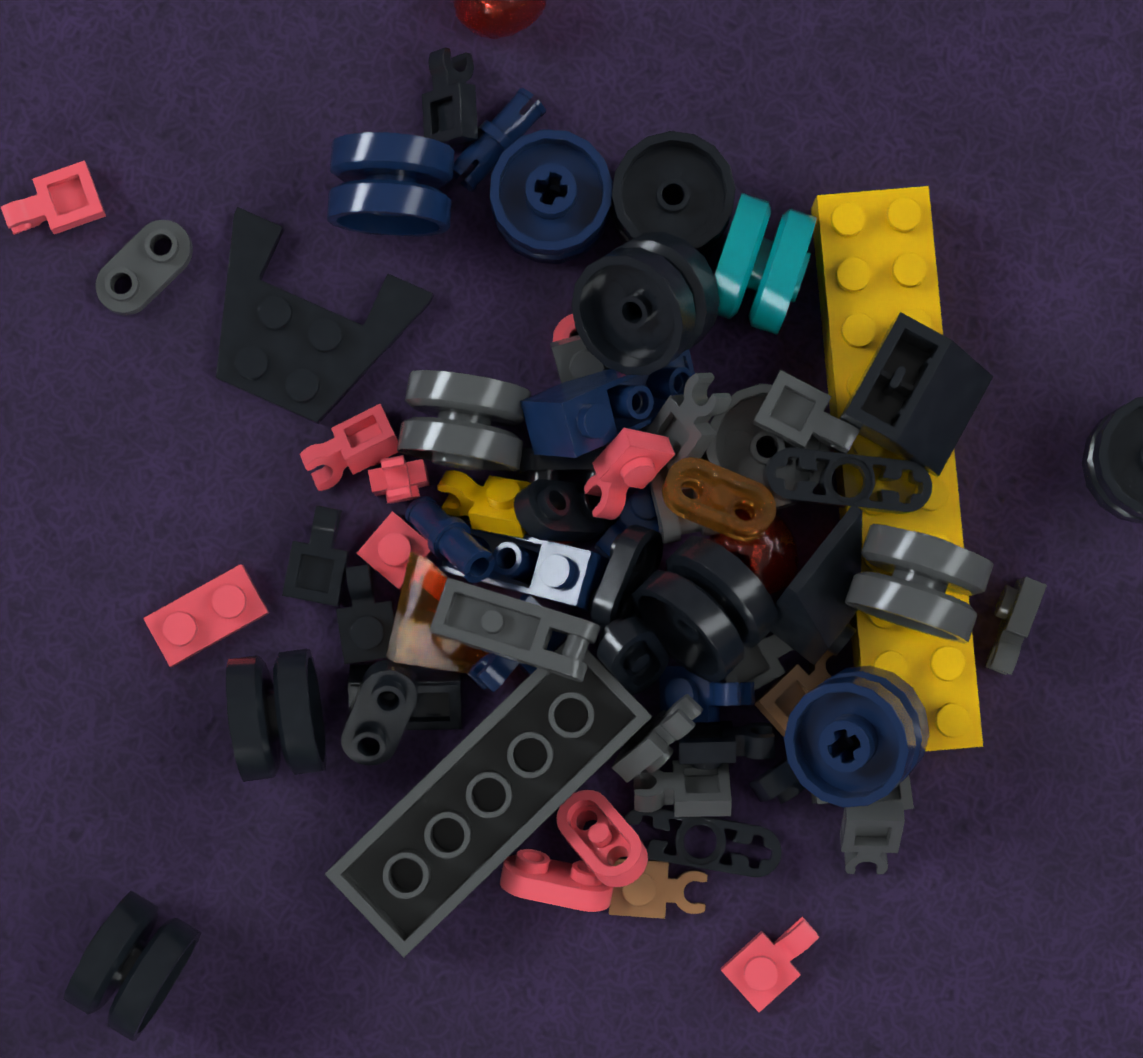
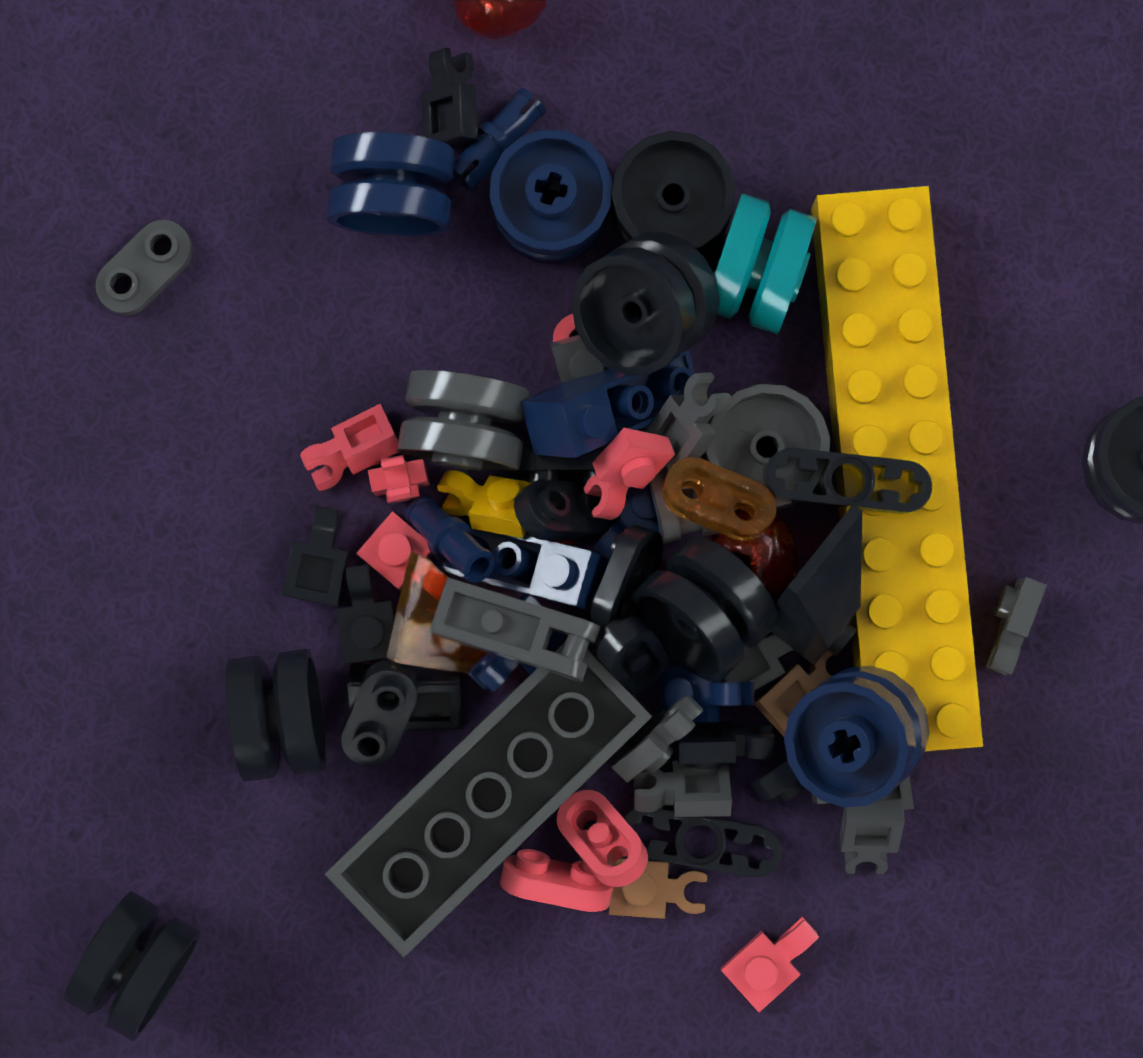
coral plate [1,160,106,235] -> none
coral plate [143,564,269,667] -> none
black wing [216,207,434,424] -> none
dark grey plate [753,370,860,454] -> none
black slope [839,312,993,477] -> none
dark grey wheel [845,524,994,643] -> none

